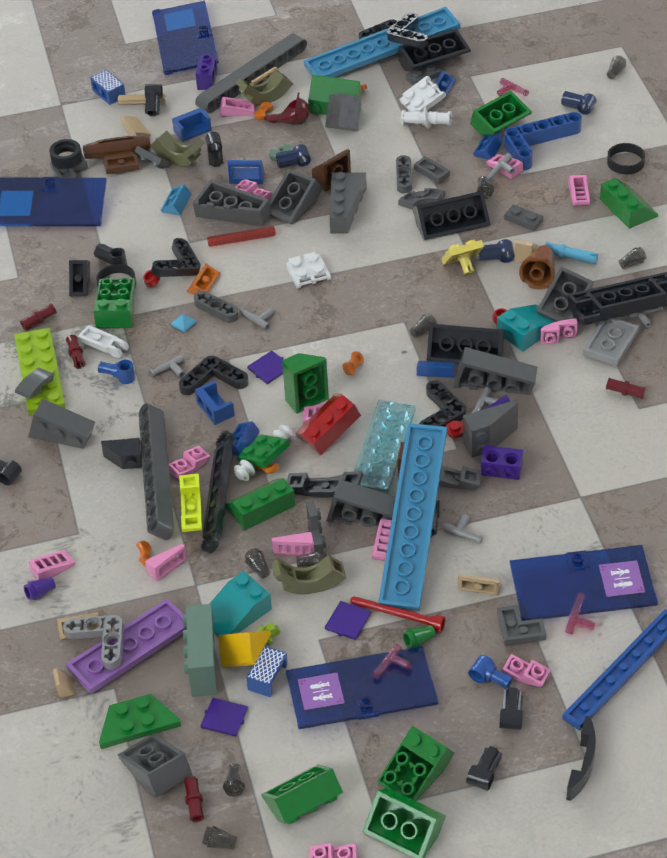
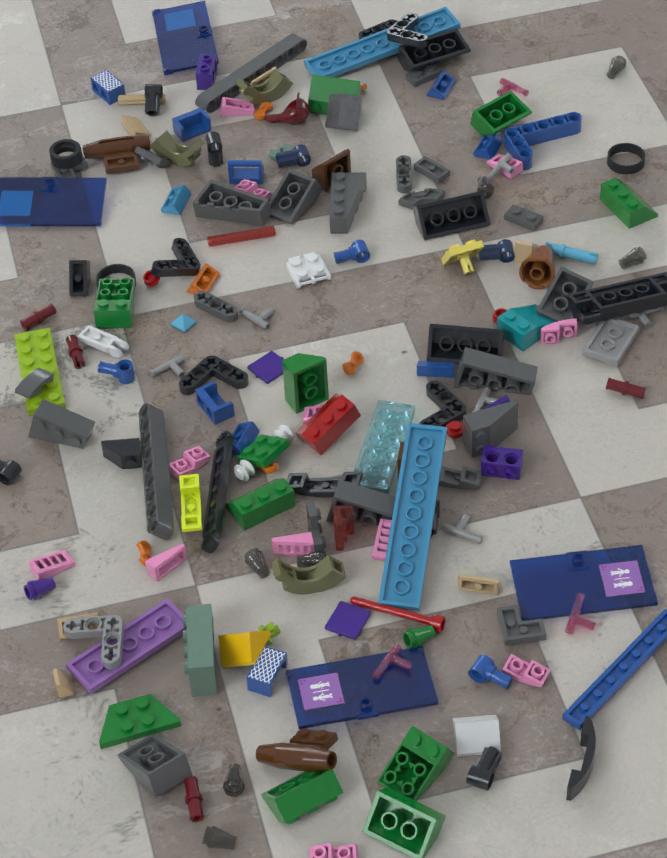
black piece [94,243,128,265] -> none
dark purple piece [200,698,248,737] -> none
teal slope [209,571,272,637] -> none
white plate [399,76,446,112] -> none
white piece [401,107,452,129] -> none
clear smoke cone [409,313,437,338] -> none
black piece [499,687,523,730] -> none
dark blue piece [561,91,597,115] -> none
bright pink slope [568,175,590,206] -> none
none -> reddish brown plate [256,728,338,772]
none -> clear red bracket [333,505,354,551]
none -> blue pin [334,240,370,264]
none -> white slope [452,715,501,757]

